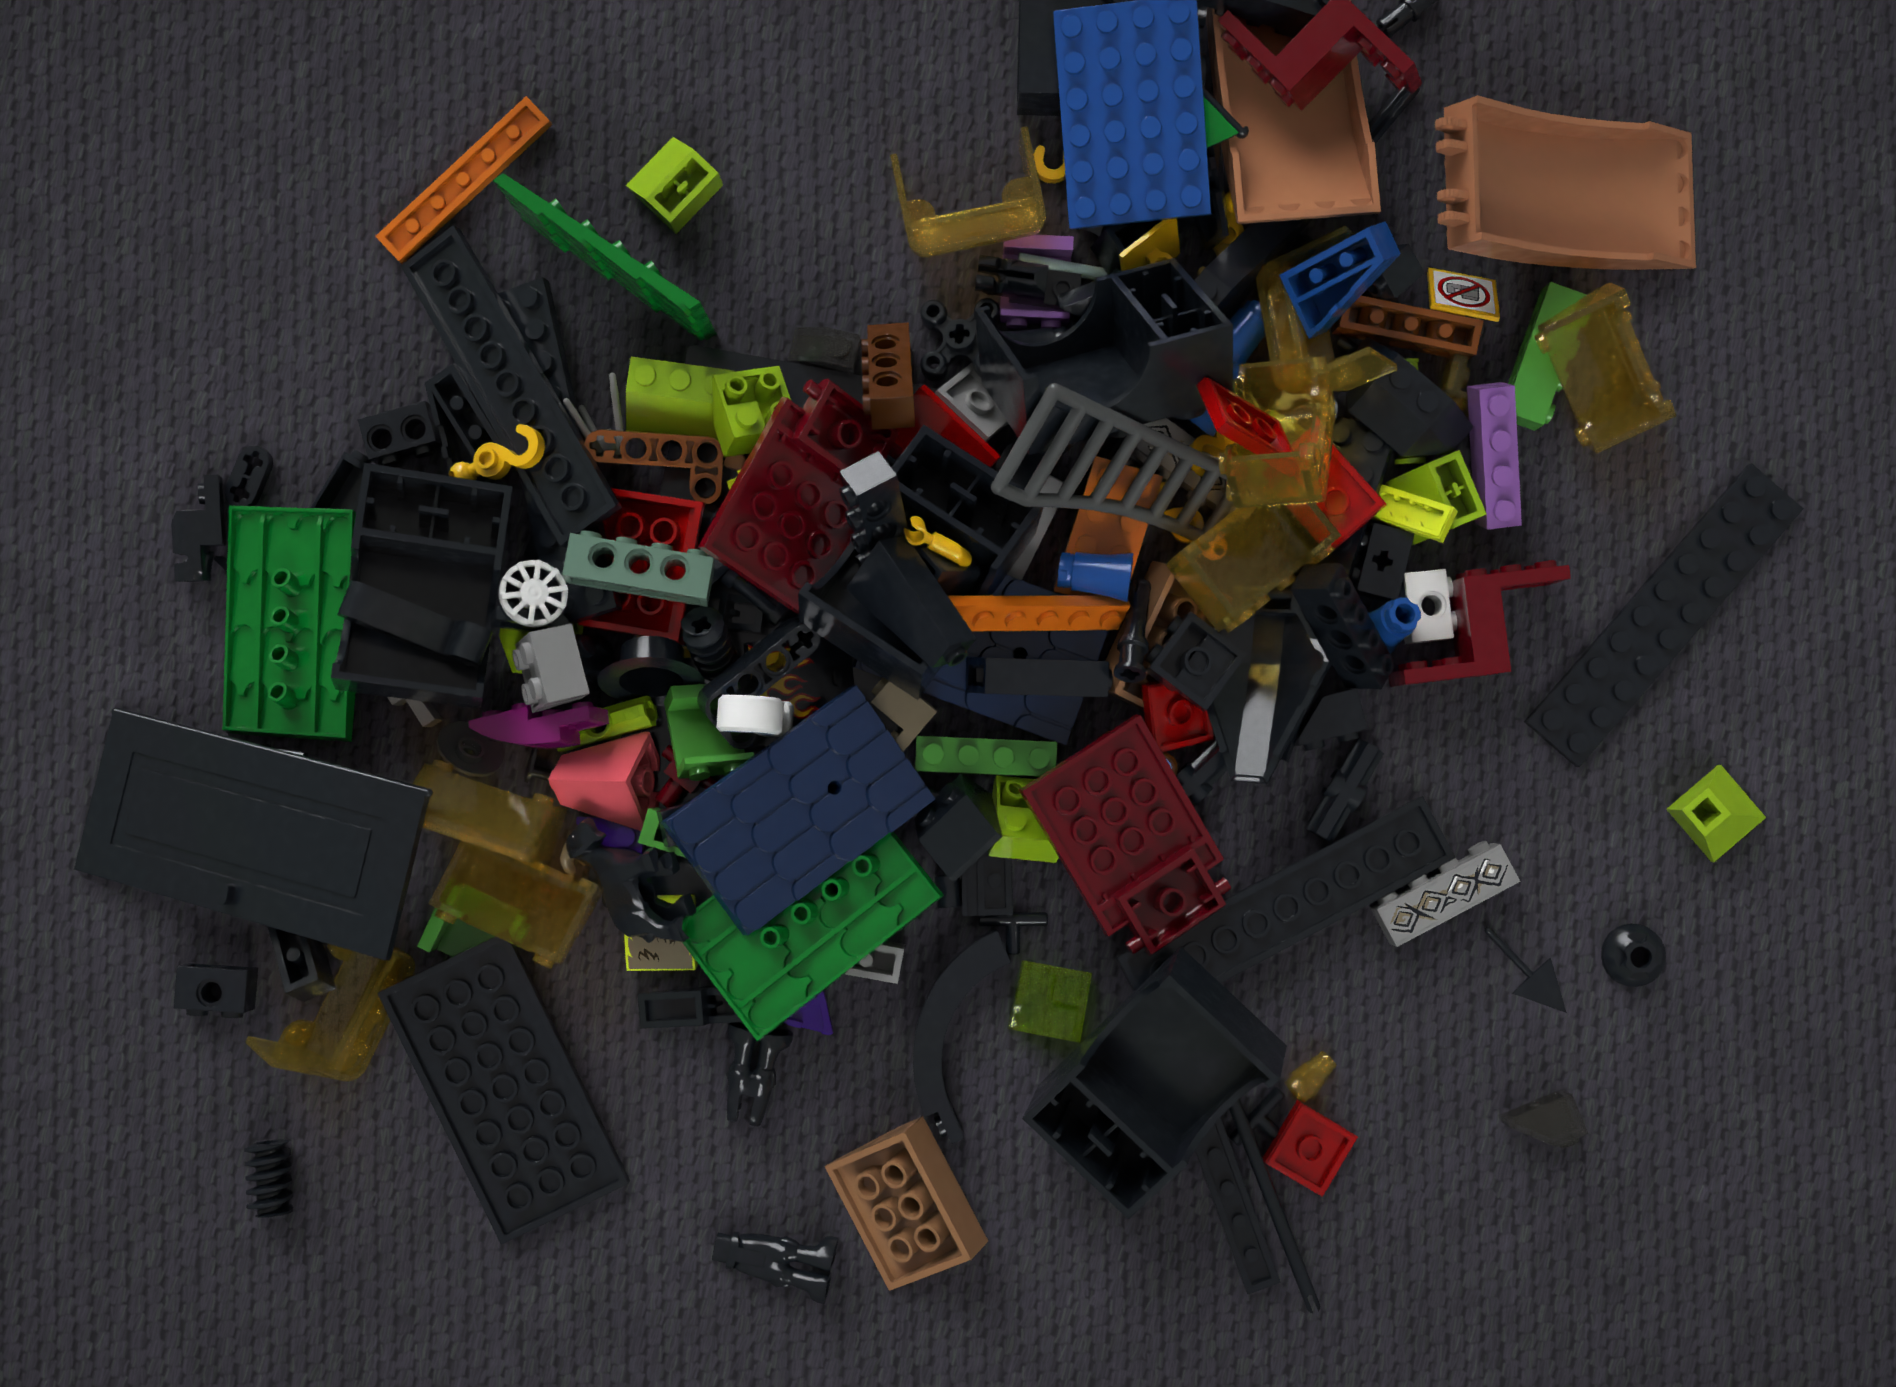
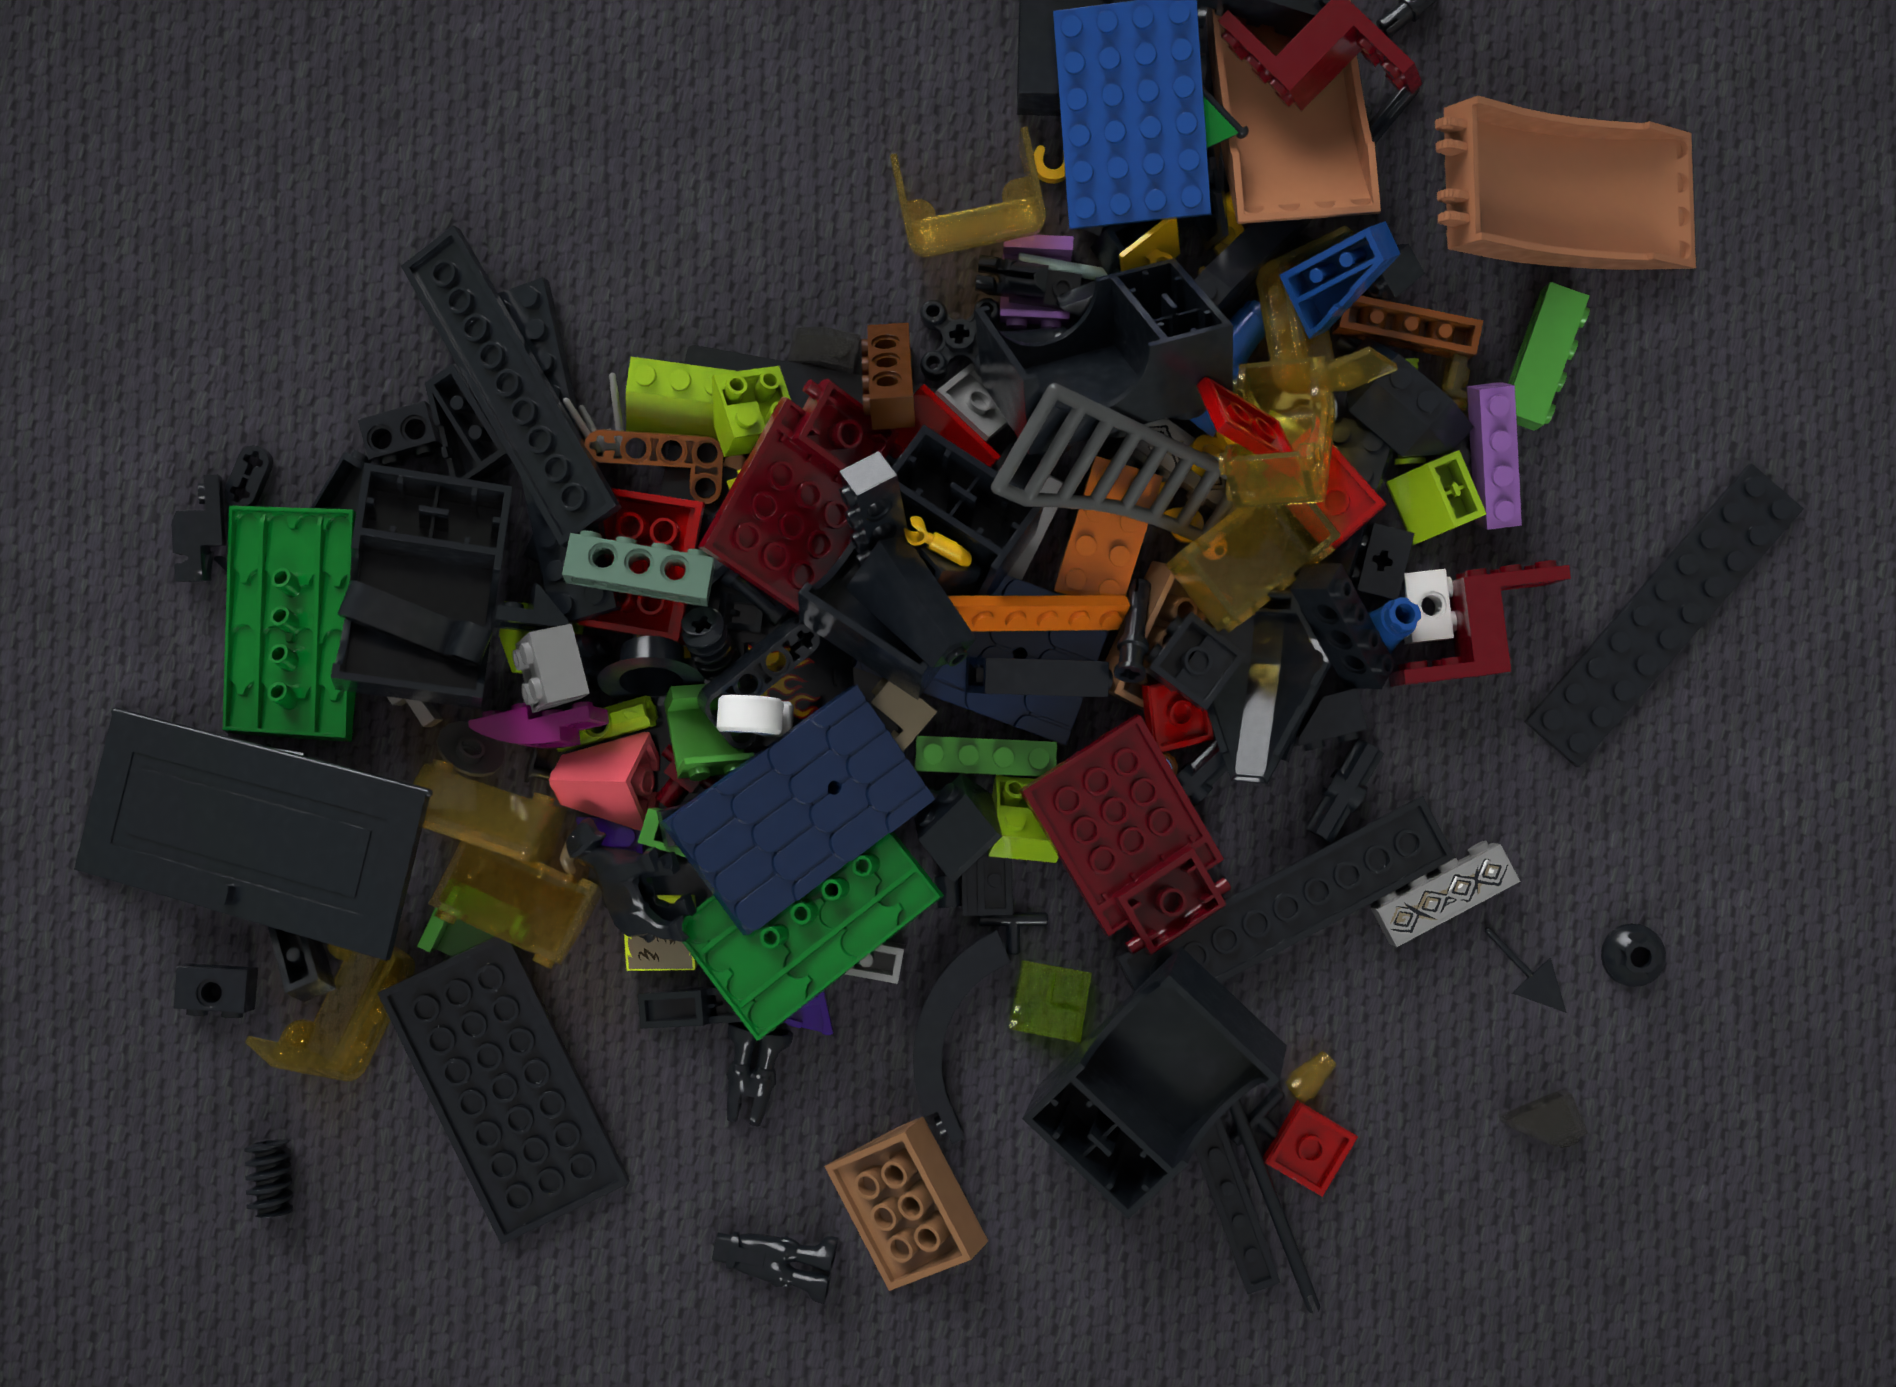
orange plate [375,96,552,264] -> none
yellow piece [448,424,545,480] -> none
green piece [493,173,717,341] -> none
white wheel [499,560,568,627] -> none
lime slope [626,137,723,234] -> none
blue plant [1057,552,1133,602] -> none
neon yellow plate [1371,484,1458,543] -> none
piece [1427,267,1500,322] -> none
clear yellow windscreen [1534,282,1677,454] -> none
lime slope [1666,765,1766,862] -> none

